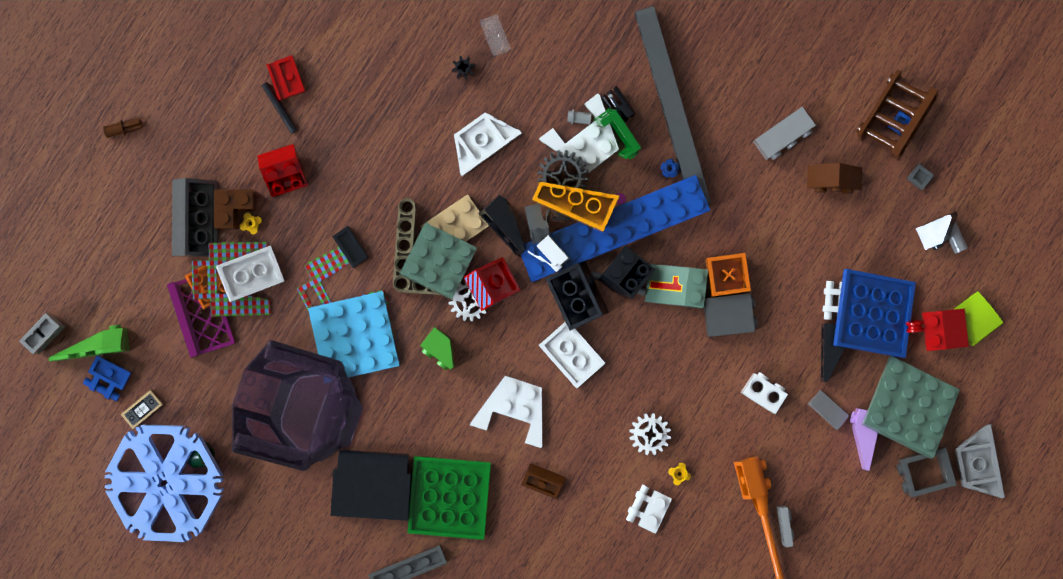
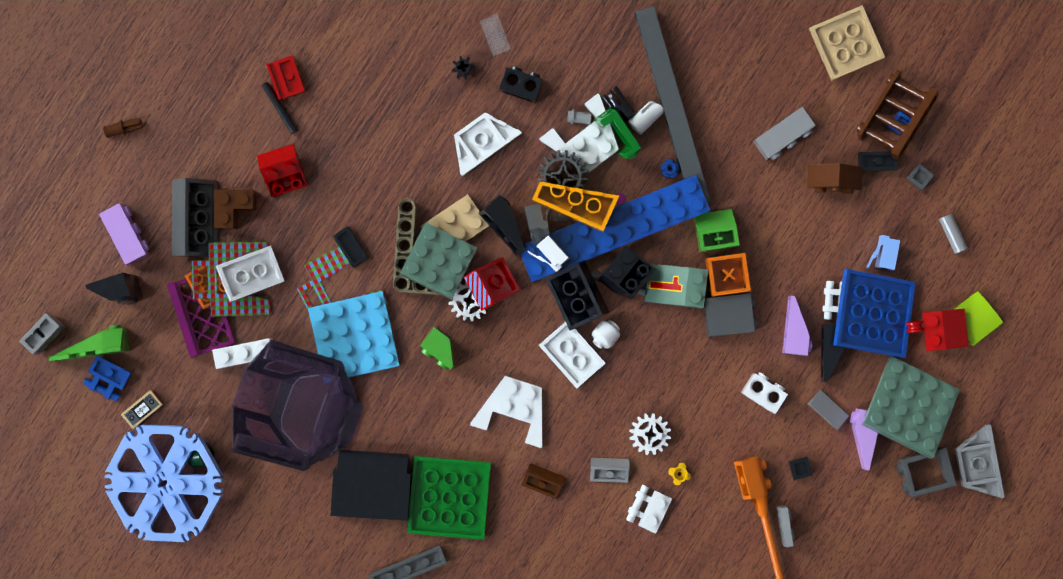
yellow plate [240,213,262,235] -> none
slope [916,212,958,250] -> none
none -> black slope [85,273,143,305]
none -> lavender brick [99,203,150,266]
none -> white brick [212,338,273,369]
none -> black brick [499,66,543,104]
none -> light grey slope [590,458,630,483]
none -> white head [592,320,620,349]
none -> white arm [628,101,664,135]
none -> bright green slope [694,209,740,253]
none -> lavender slope [782,296,812,356]
none -> black plate [788,456,813,480]
none -> tan plate [809,5,885,81]
none -> black plate [858,151,898,172]
none -> light blue piece [866,235,900,271]

